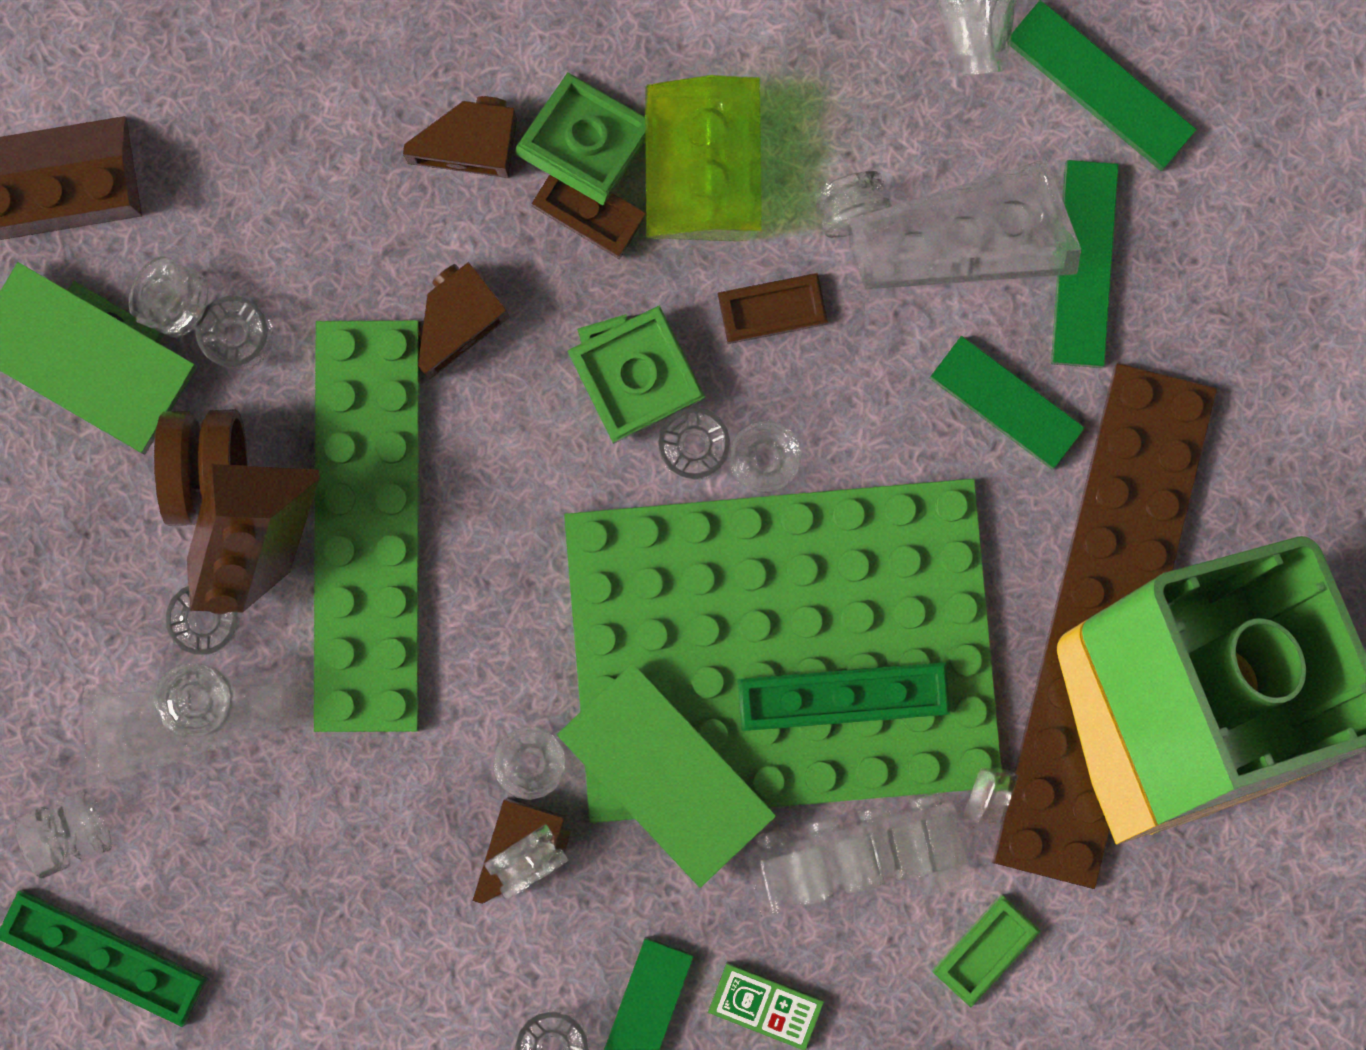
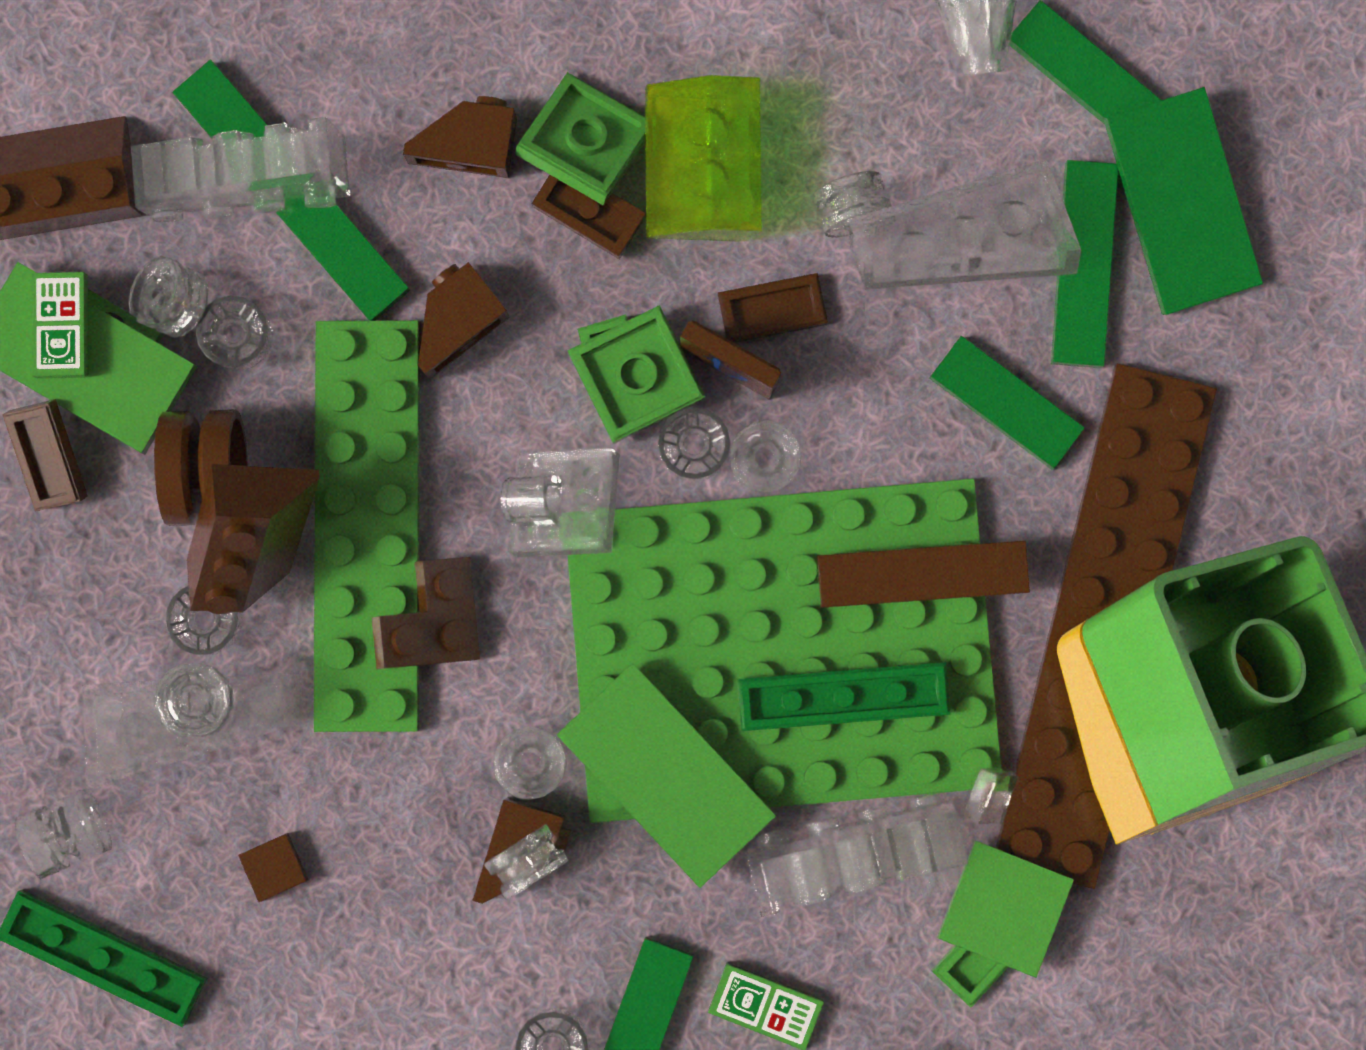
none -> reddish brown tile [2,399,88,512]
none -> tile [32,272,88,379]
none -> clear wedge [131,117,350,222]
none -> green tile [172,59,411,321]
none -> reddish brown tile [238,833,309,903]
none -> reddish brown plate [372,557,480,669]
none -> clear plate [501,447,620,558]
none -> reddish brown tile [680,320,781,400]
none -> reddish brown tile [817,541,1030,608]
none -> bright green tile [937,840,1074,978]
none -> green tile [1103,87,1263,315]

